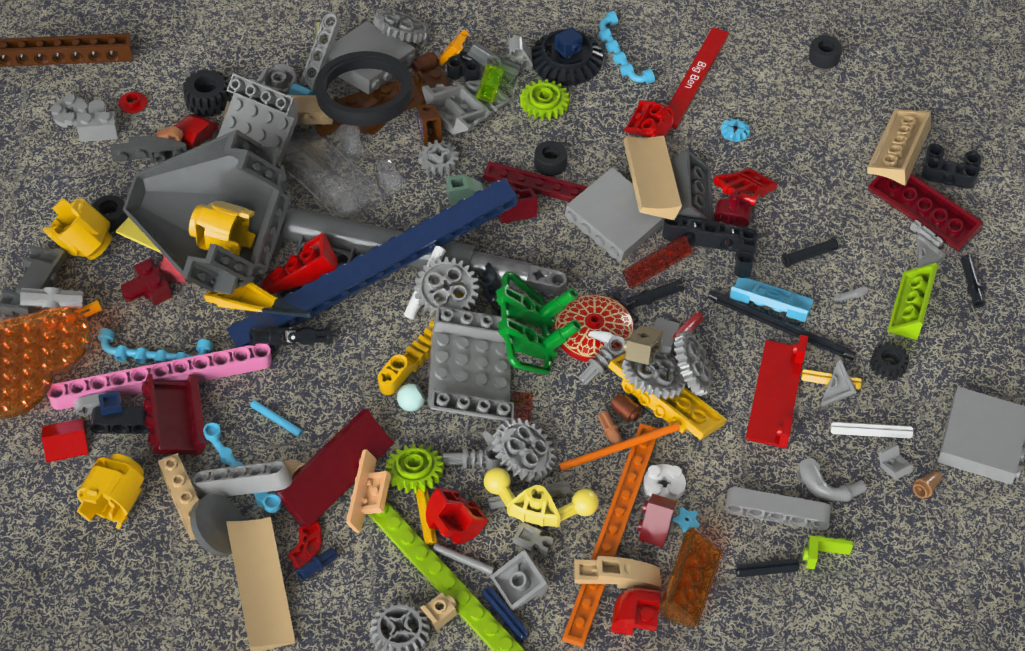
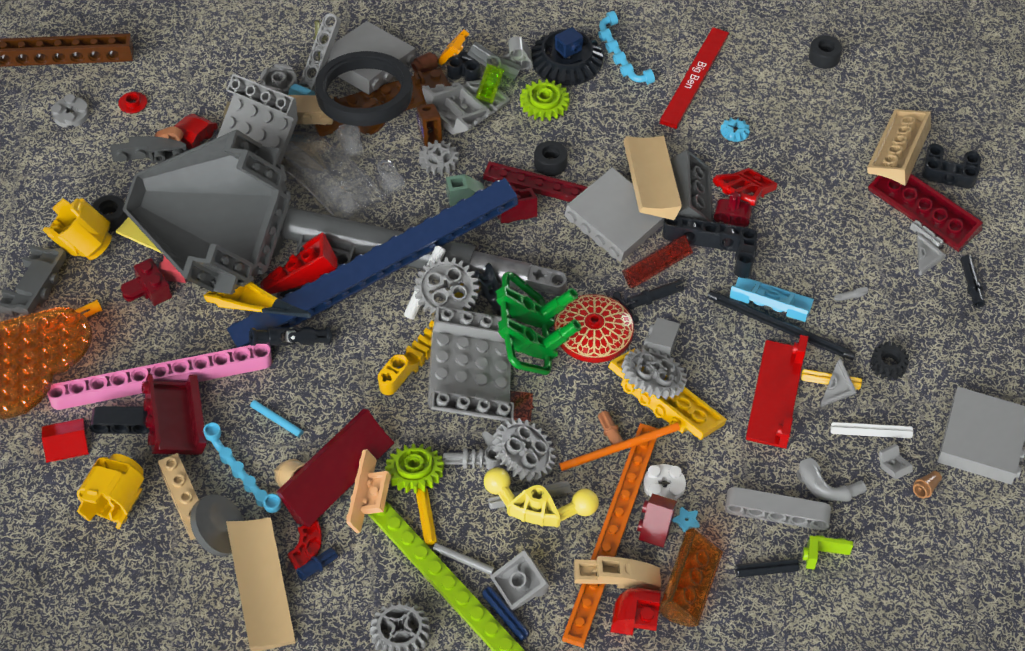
light grey piece [20,287,84,311] -> none
light grey beam [74,392,110,416] -> none
light grey brick [77,100,118,142] -> none
medium azure bar [97,328,214,364] -> none
dark blue tile [98,391,123,416] -> none
black tyre [183,69,231,117] -> none
yellow piece [189,201,256,256] -> none
light grey beam [191,461,293,498] -> none
light grey gear [373,10,430,43] -> none
light aqua piece [397,383,425,412] -> none
tan brick [420,593,457,631] -> none
red brick [425,488,489,545] -> none
light grey plate [513,522,554,556] -> none
light grey piece [578,331,625,385] -> none
copper brick [610,394,641,423] -> none
red slope [624,100,674,138] -> none
dark tan brick [624,325,663,365] -> none
red axle [673,312,704,338] -> none
light grey gear [674,330,713,396] -> none
black pin [781,238,839,268] -> none
lime slope [887,263,938,340] -> none

